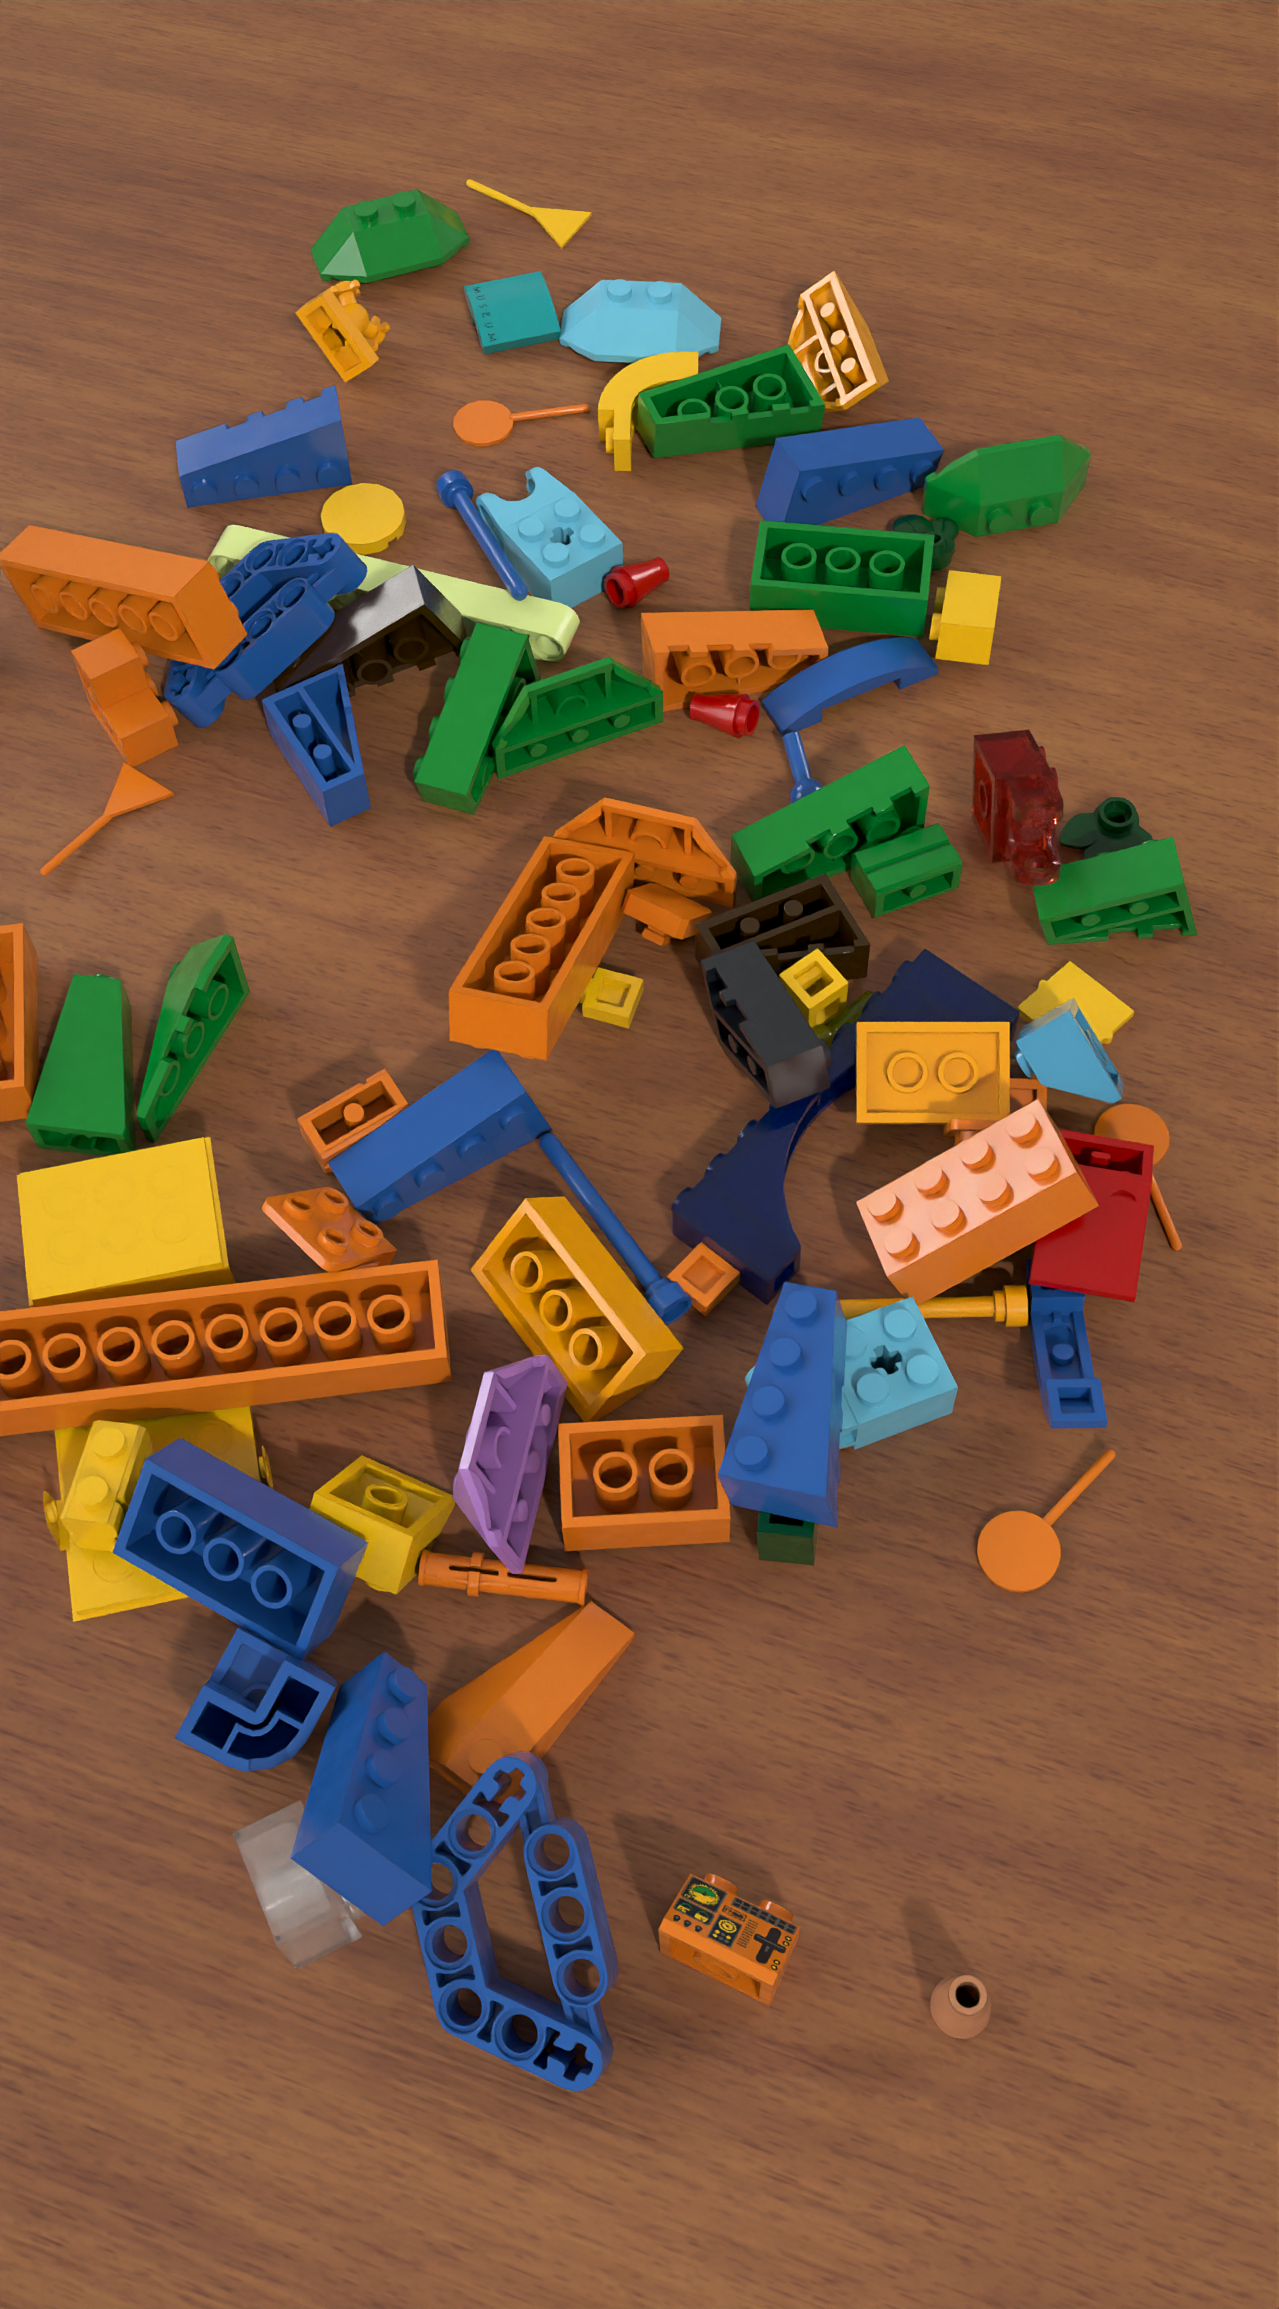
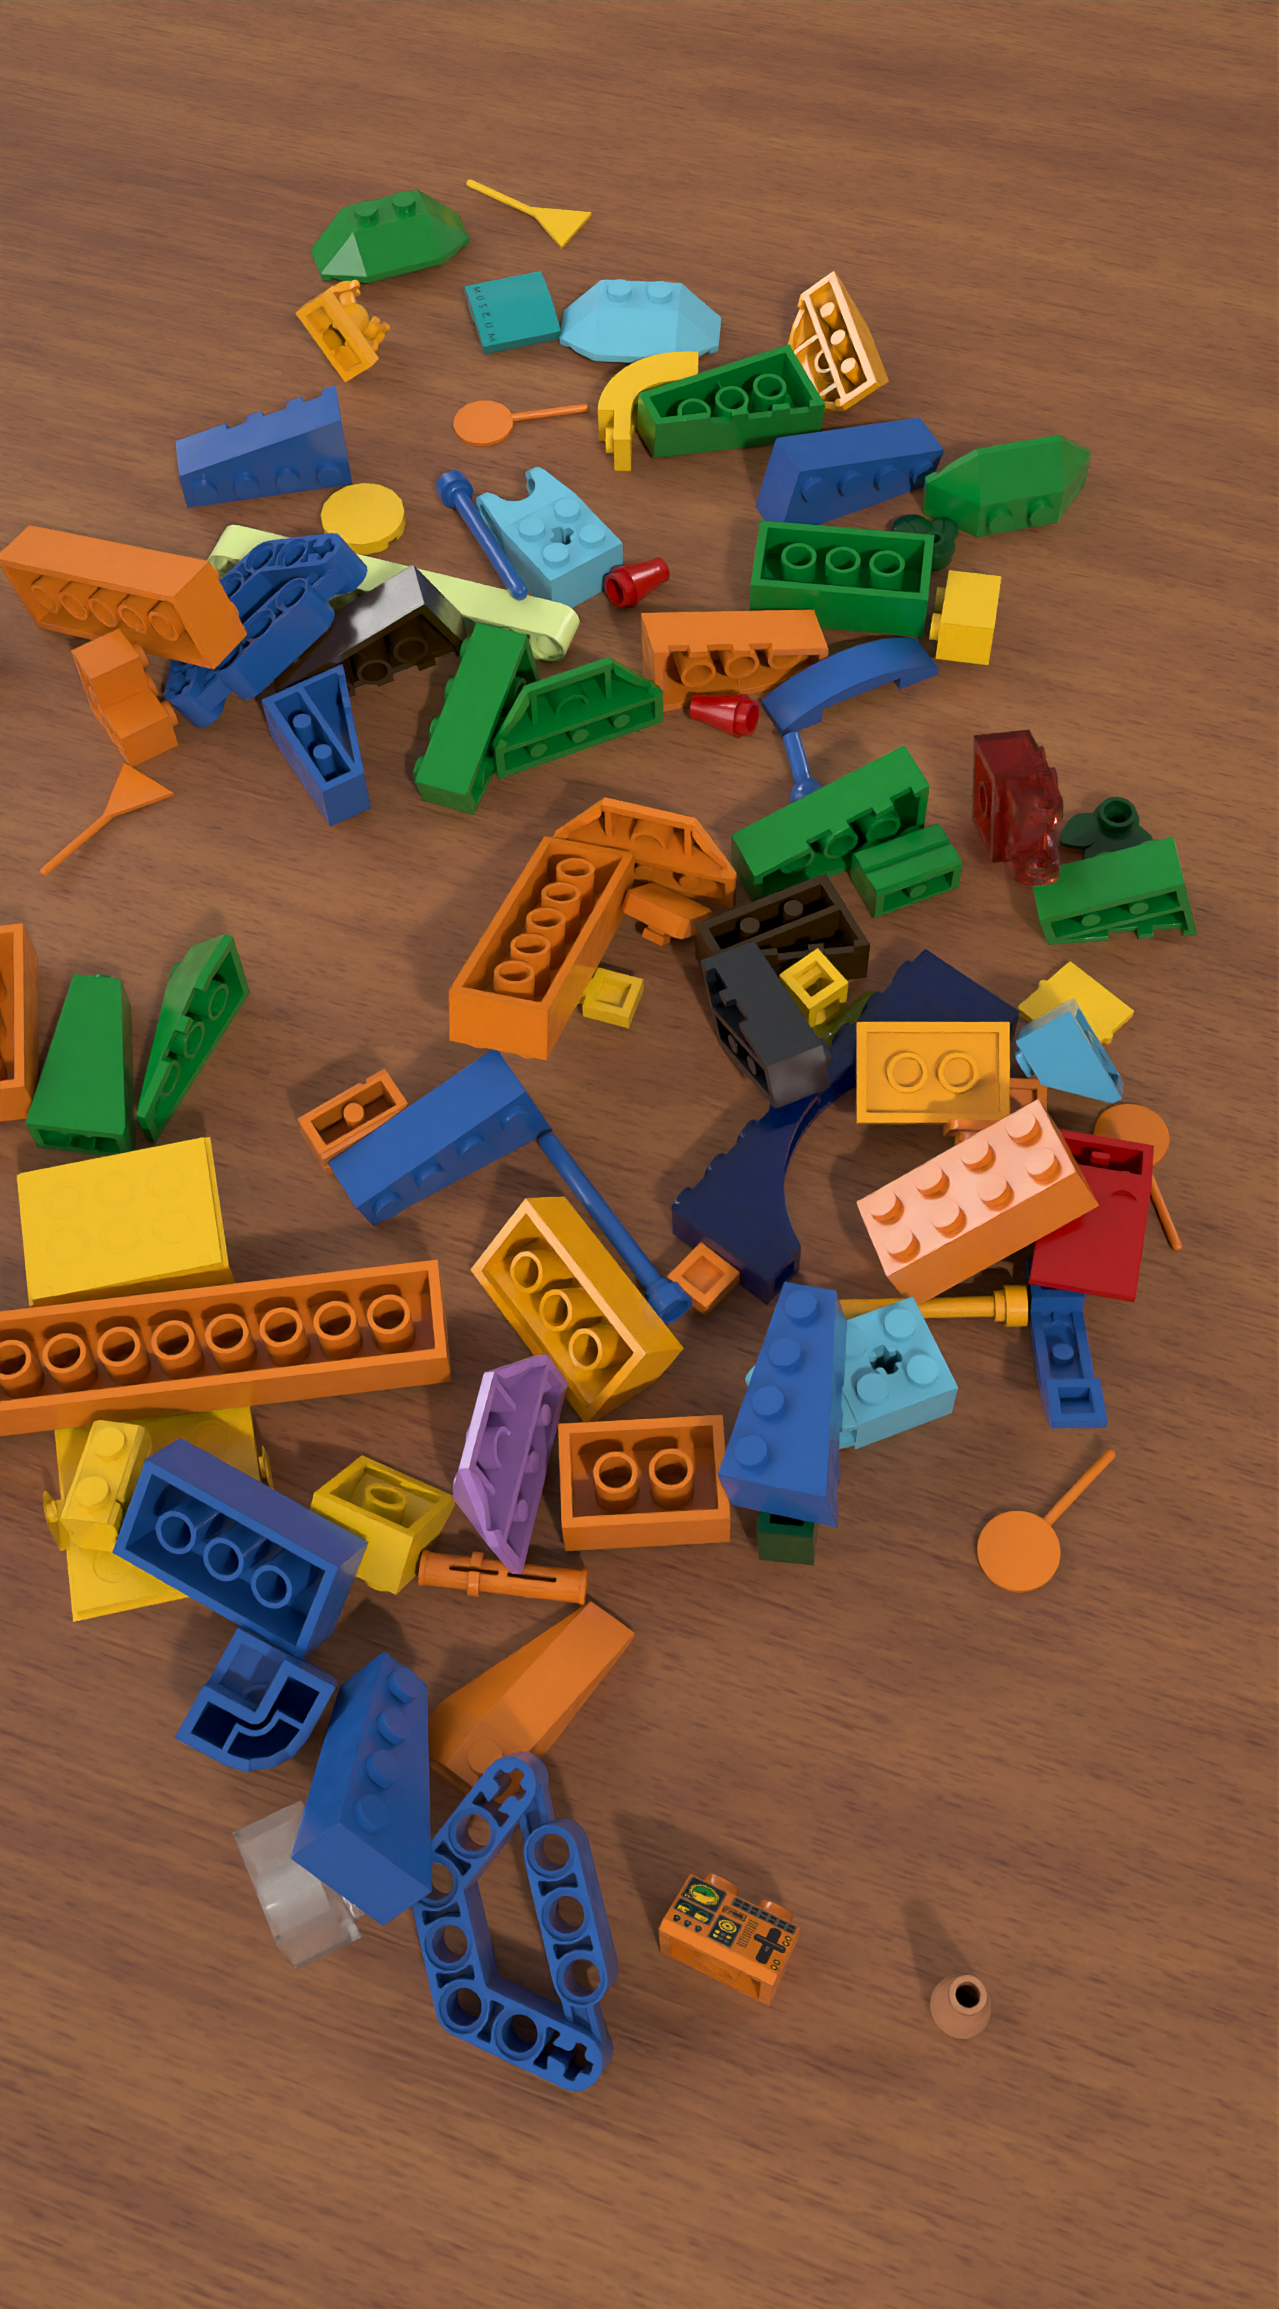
orange bracket [262,1186,398,1272] -> none

